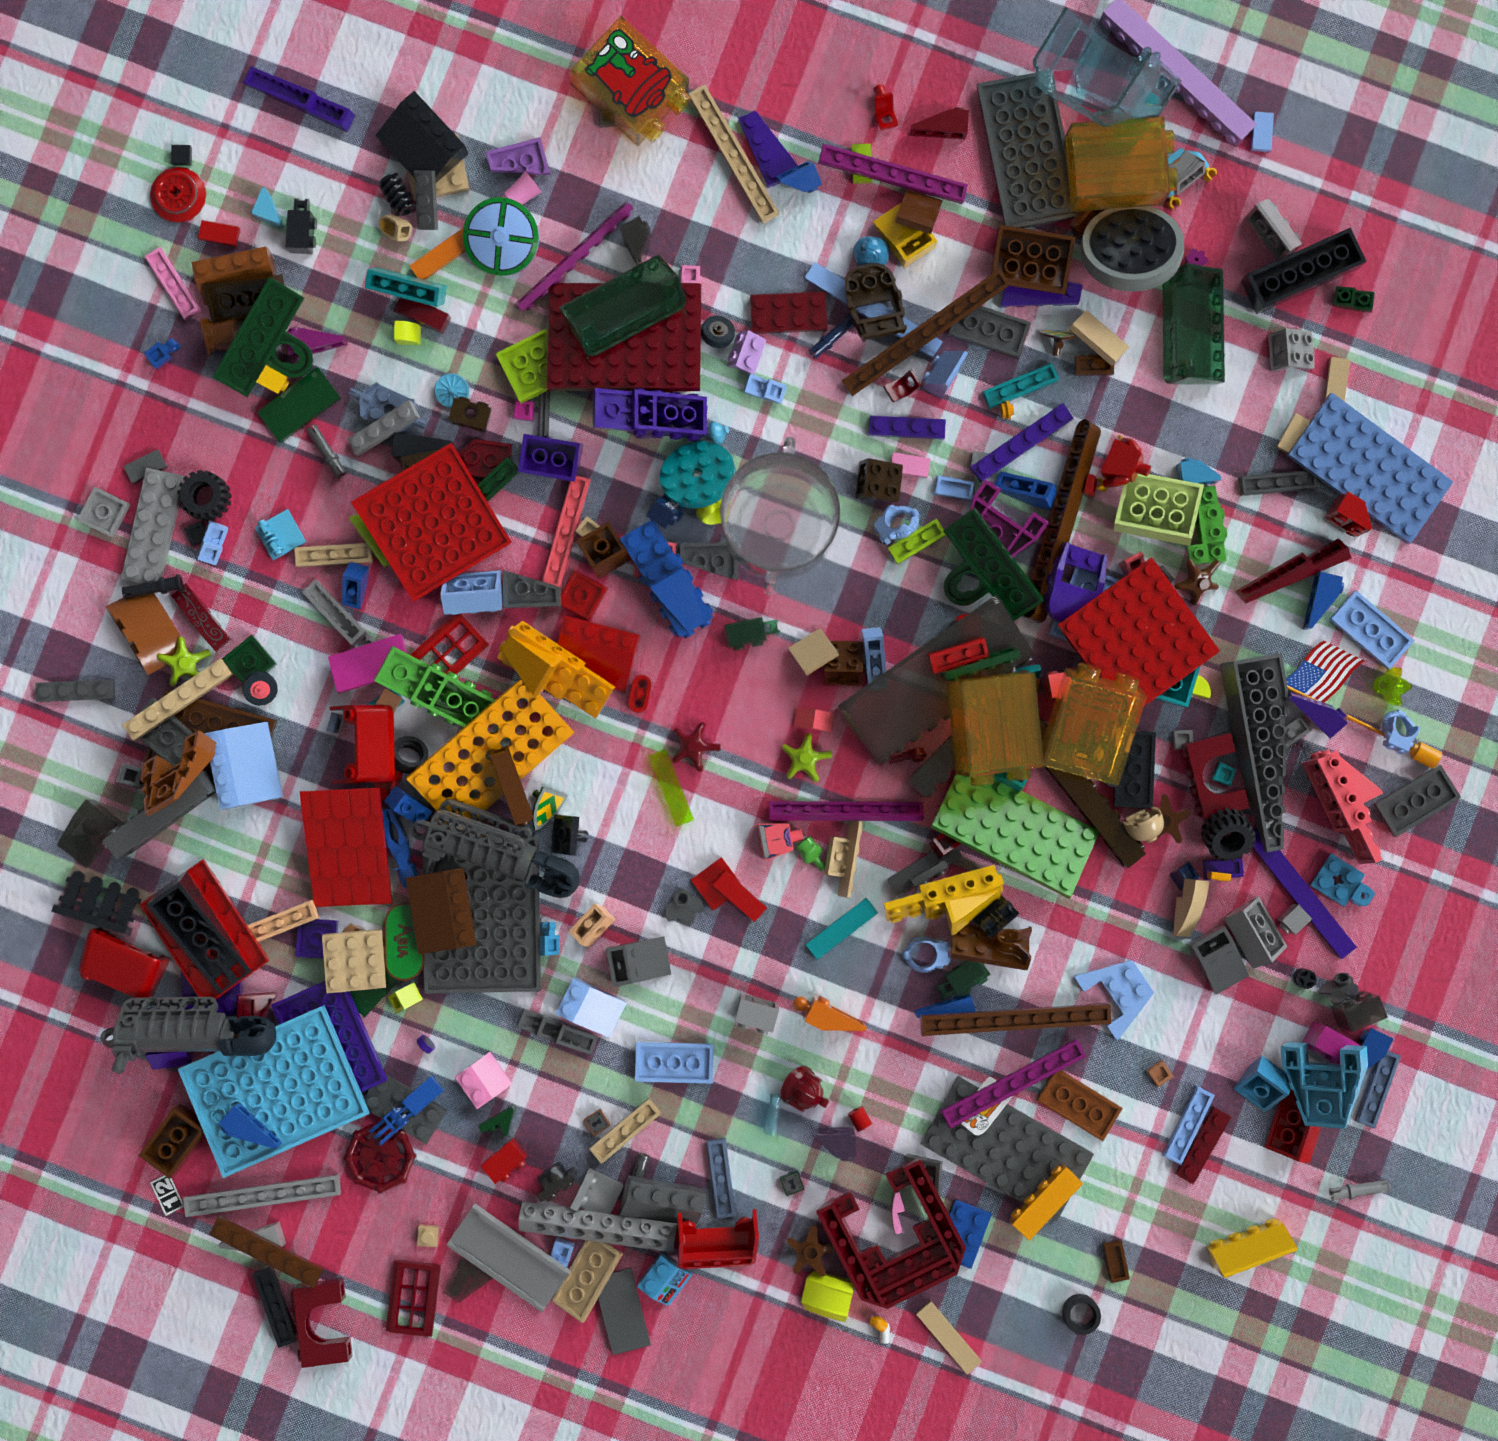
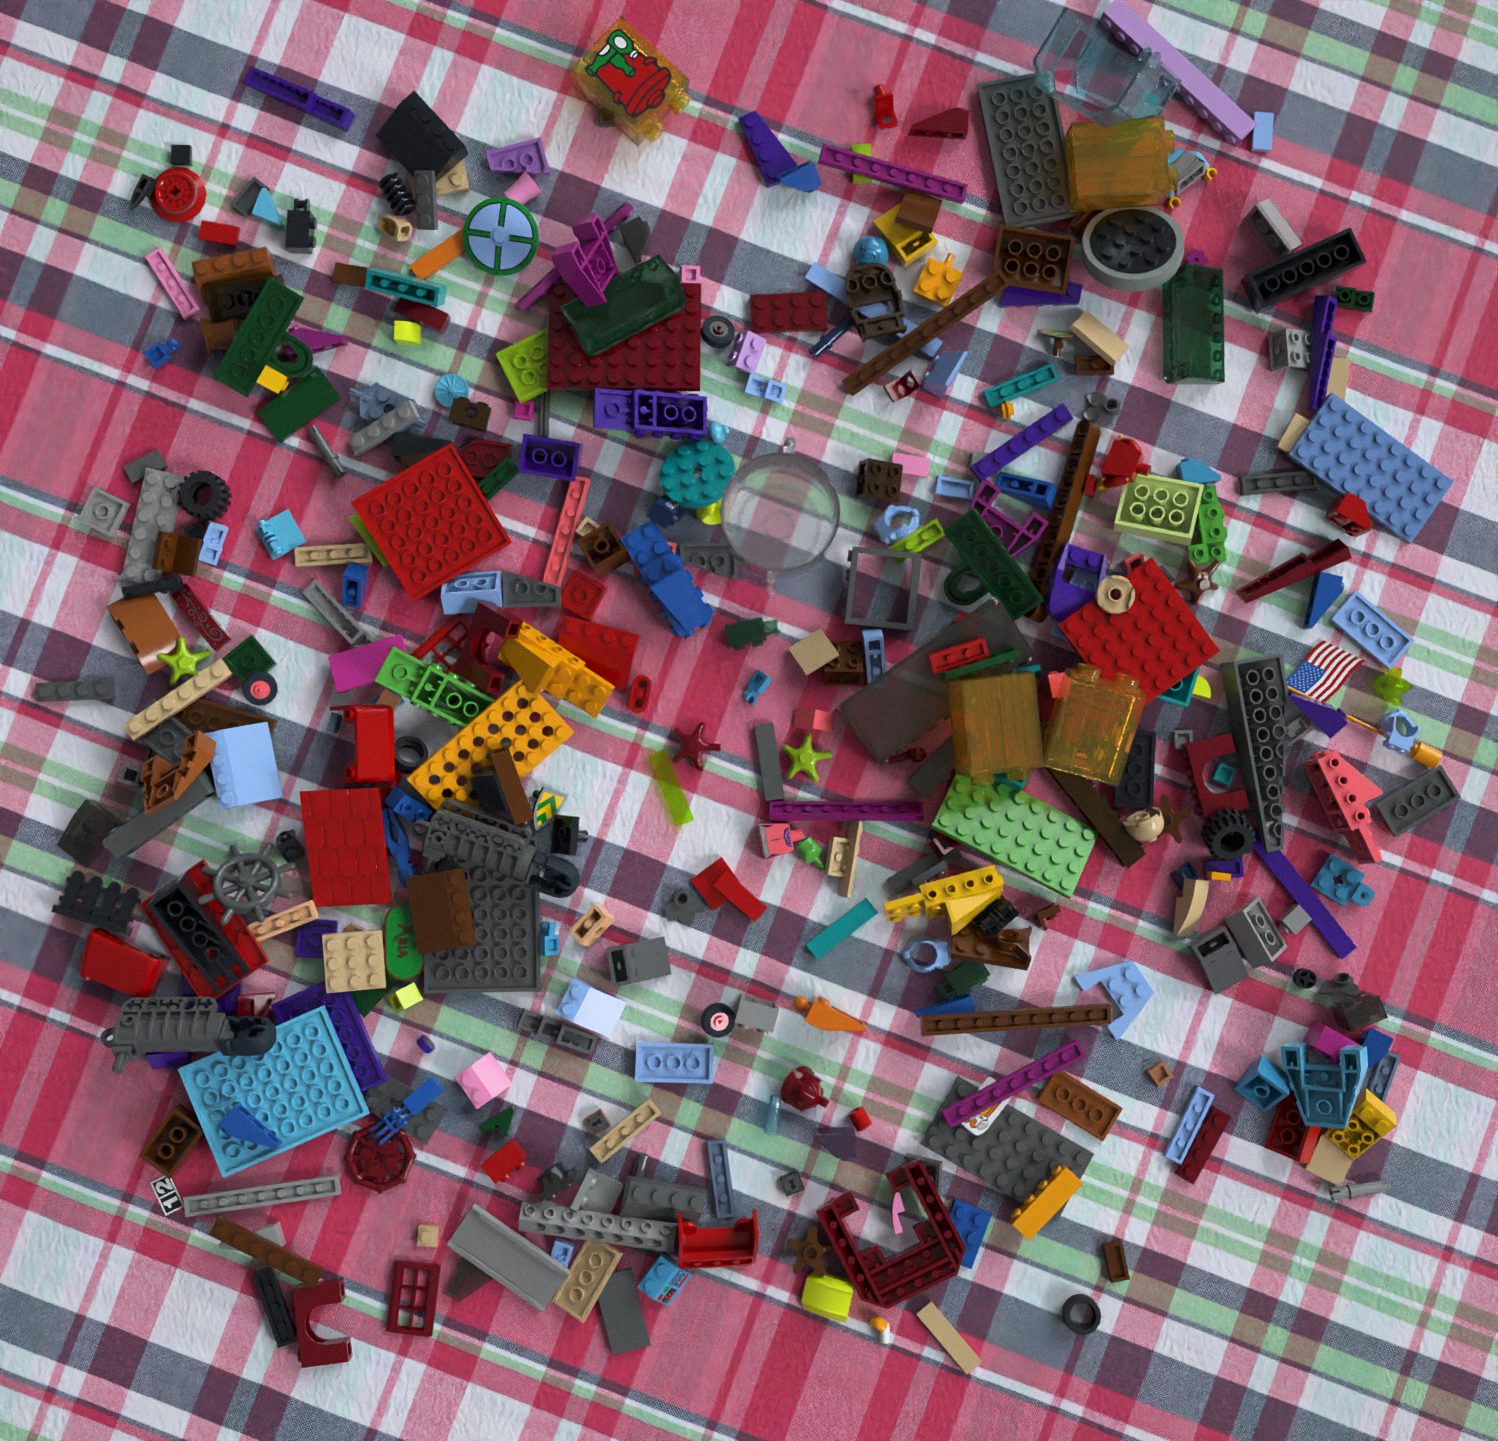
tan plate [688,84,779,225] -> none
dark purple plate [869,416,946,440] -> none
dark grey tile [947,306,1031,359] -> none
yellow slope [1206,1218,1298,1278] -> none
none -> black plate [130,174,158,210]
none -> reddish brown bracket [151,531,202,577]
none -> dark grey piece [197,842,296,925]
none -> dark grey tile [230,176,270,218]
none -> black bracket [276,829,305,863]
none -> reddish brown tile [332,262,370,288]
none -> dark red arch [456,602,523,692]
none -> black slope [469,764,509,812]
none -> magenta wedge [551,212,621,307]
none -> black wheel [701,1002,735,1038]
none -> dark azure plate [741,669,772,706]
none -> dark grey tile [754,723,785,801]
none -> dark grey window [841,546,922,631]
none -> light orange plate [912,253,964,308]
none -> reddish brown bracket [1033,903,1061,931]
none -> dark grey plate [1083,393,1120,427]
none -> tan tile [1095,575,1135,614]
none -> tan tile [1303,1133,1353,1186]
none -> dark purple slope [1308,295,1338,412]
none -> yellow slope [1324,1088,1397,1160]

